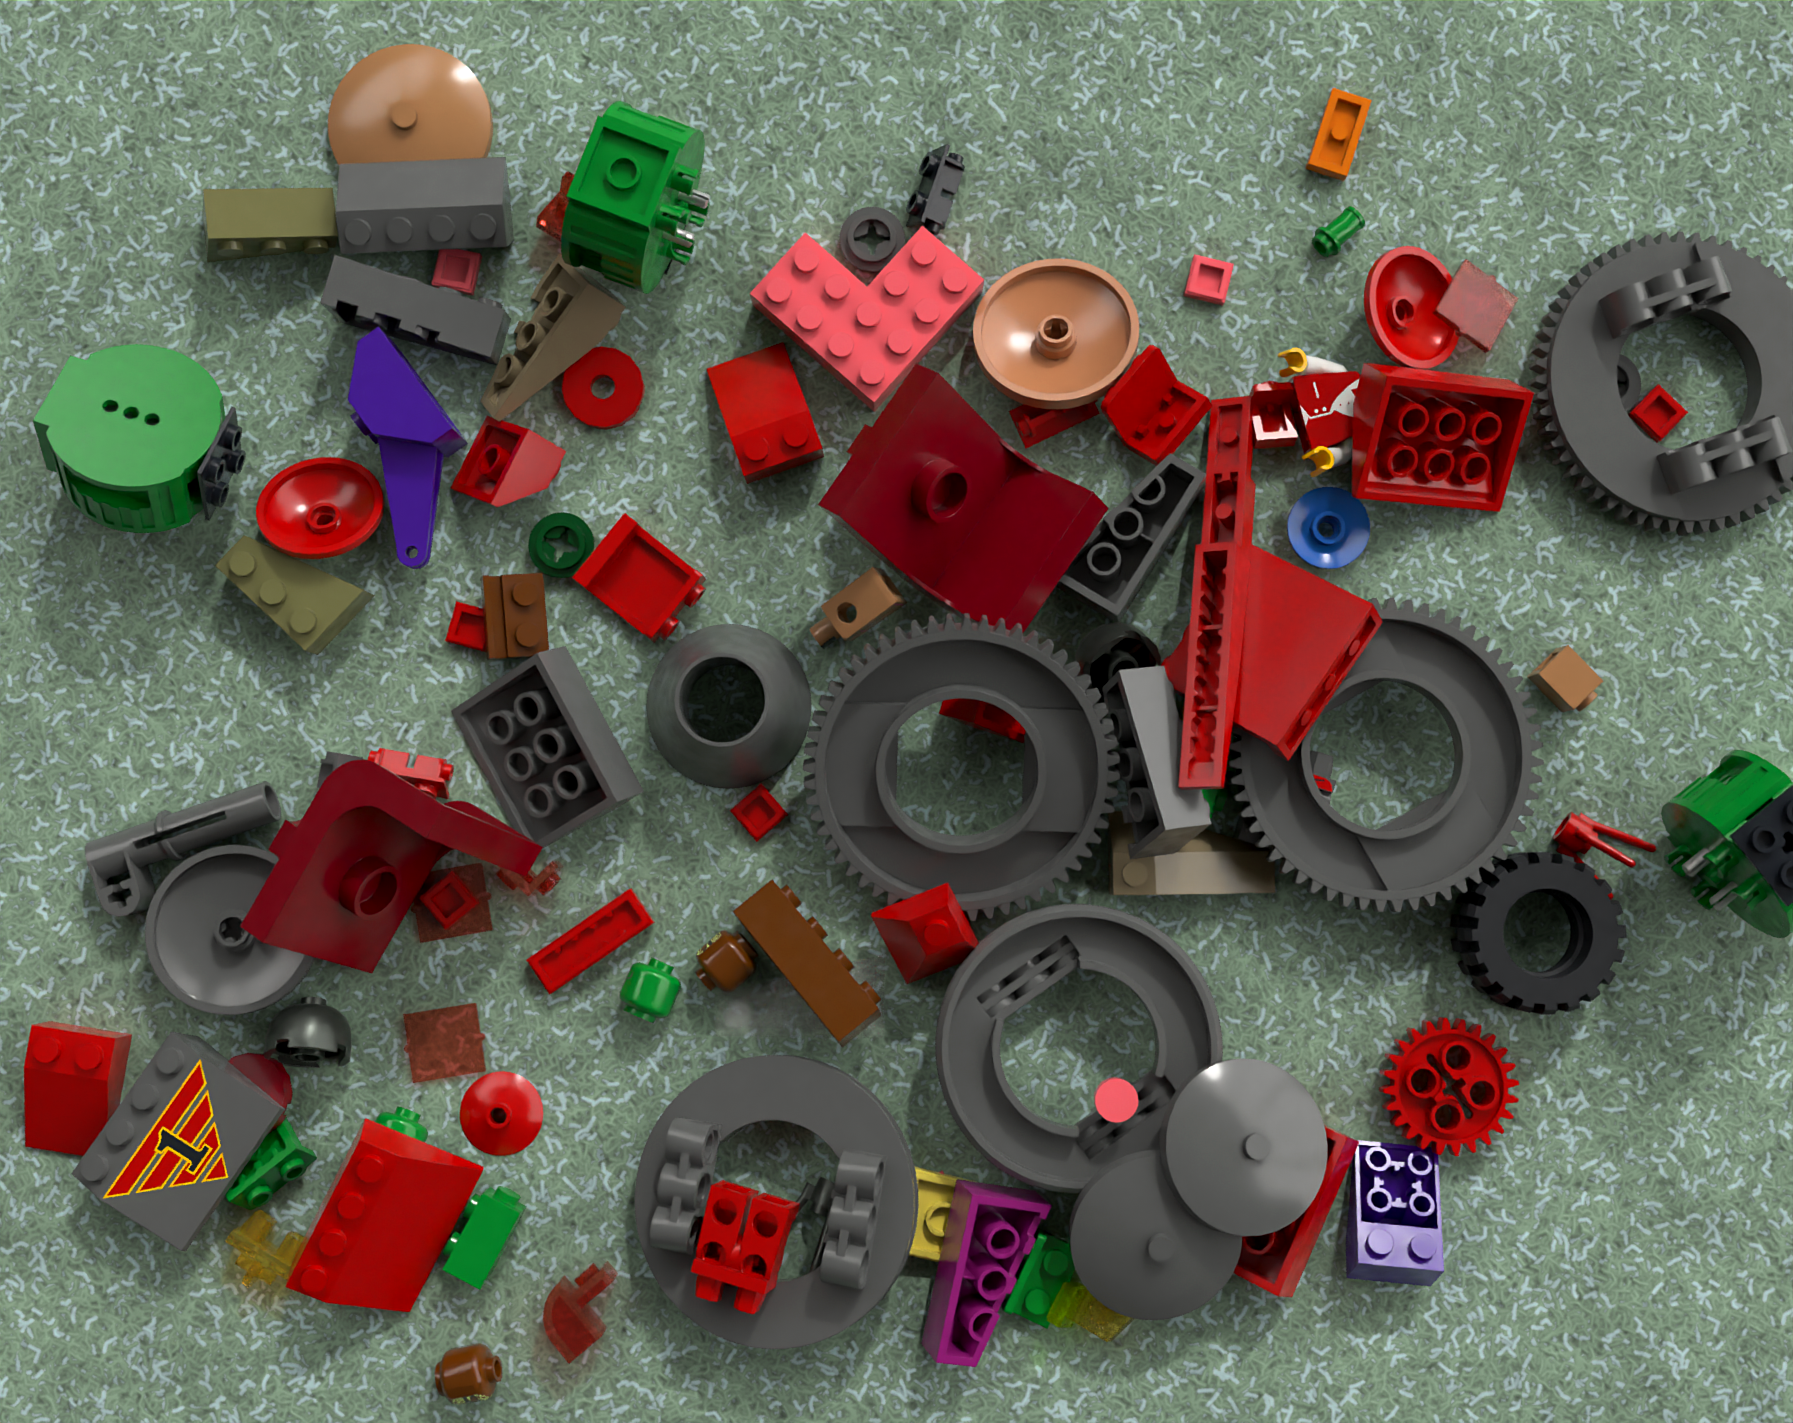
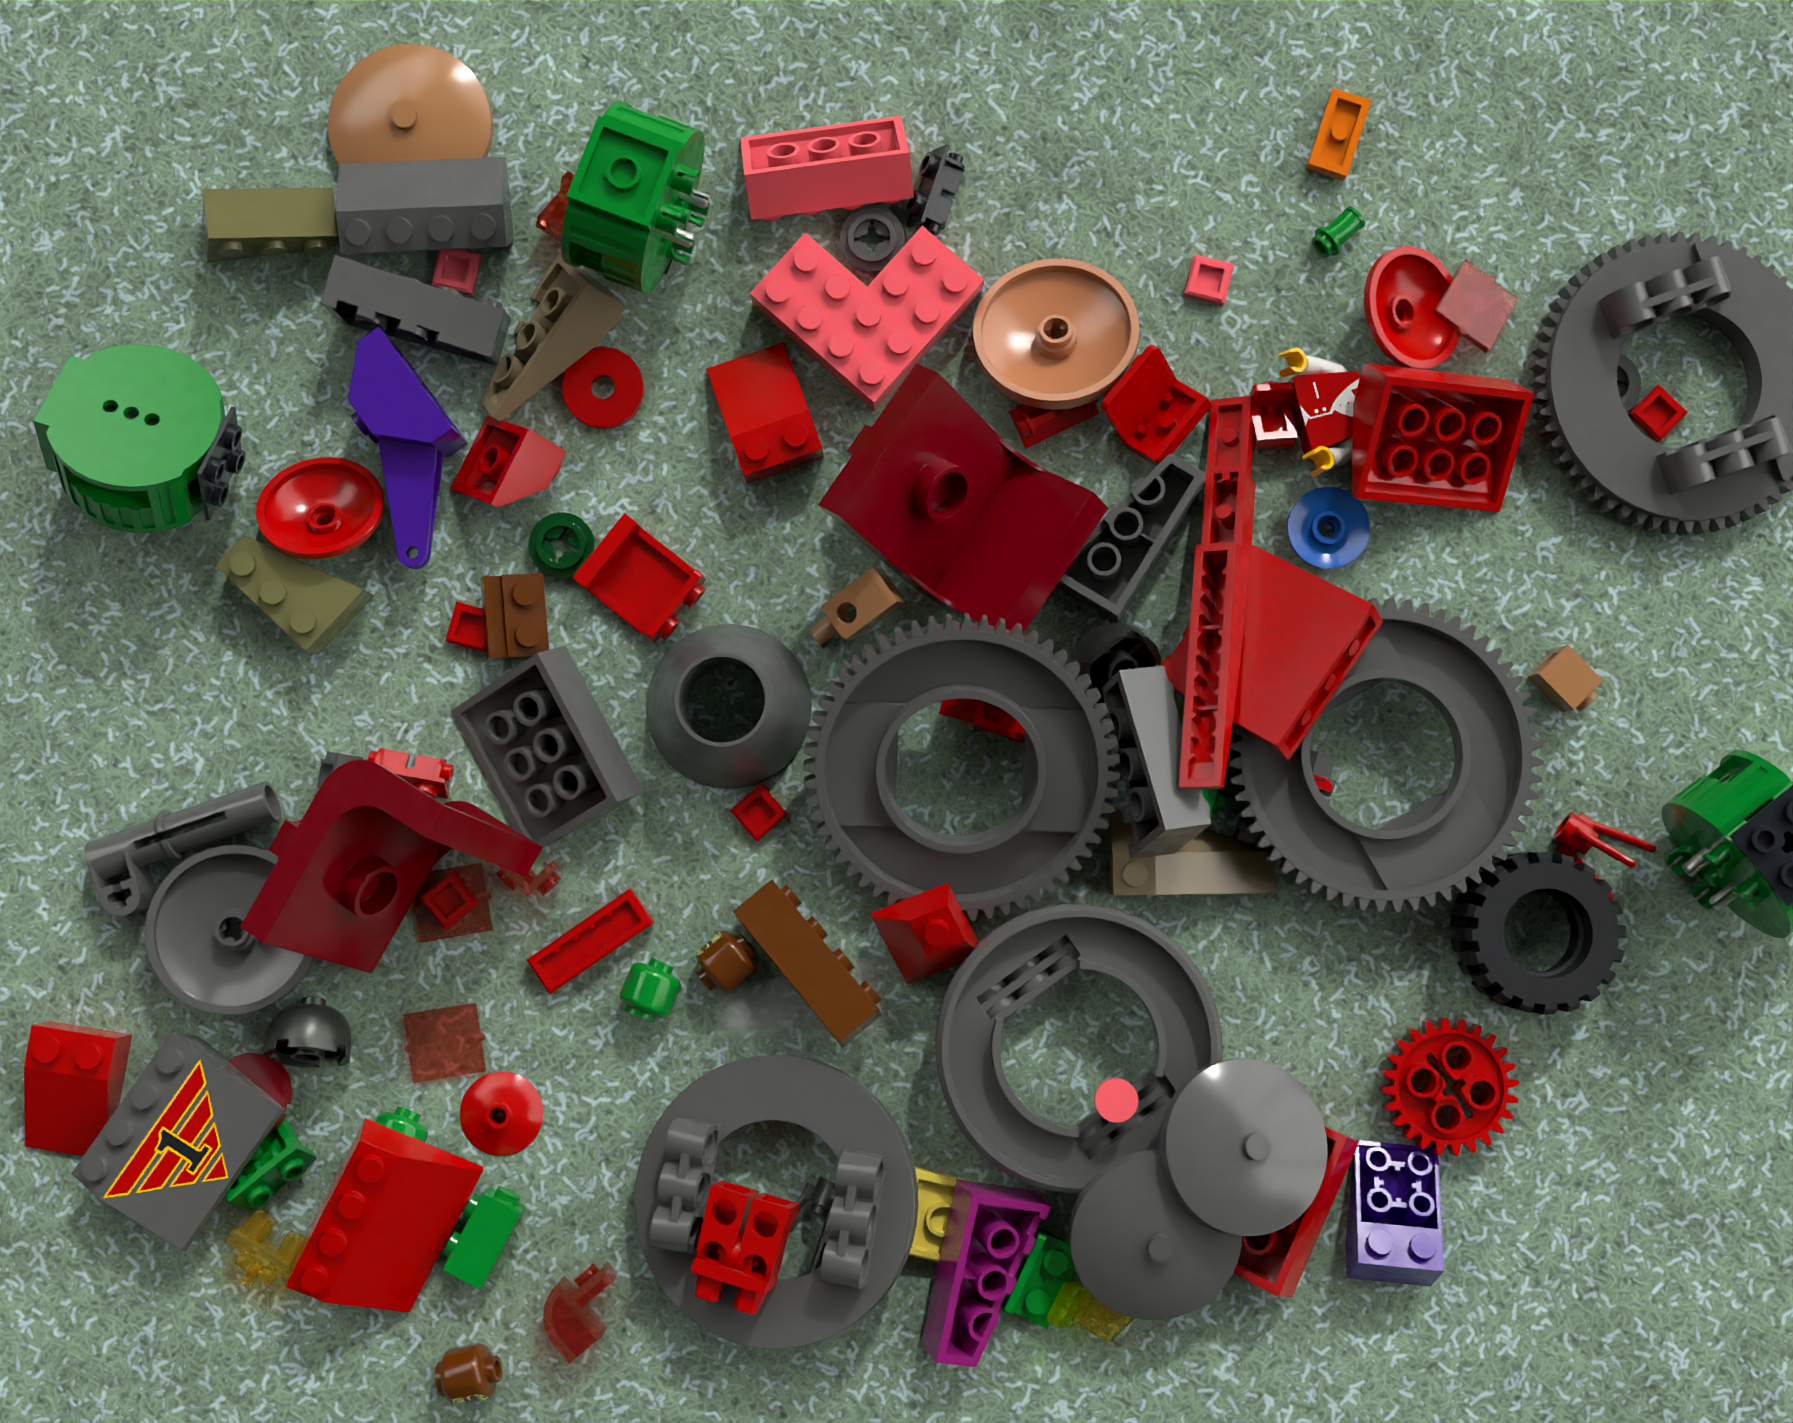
none -> coral slope [740,116,914,221]

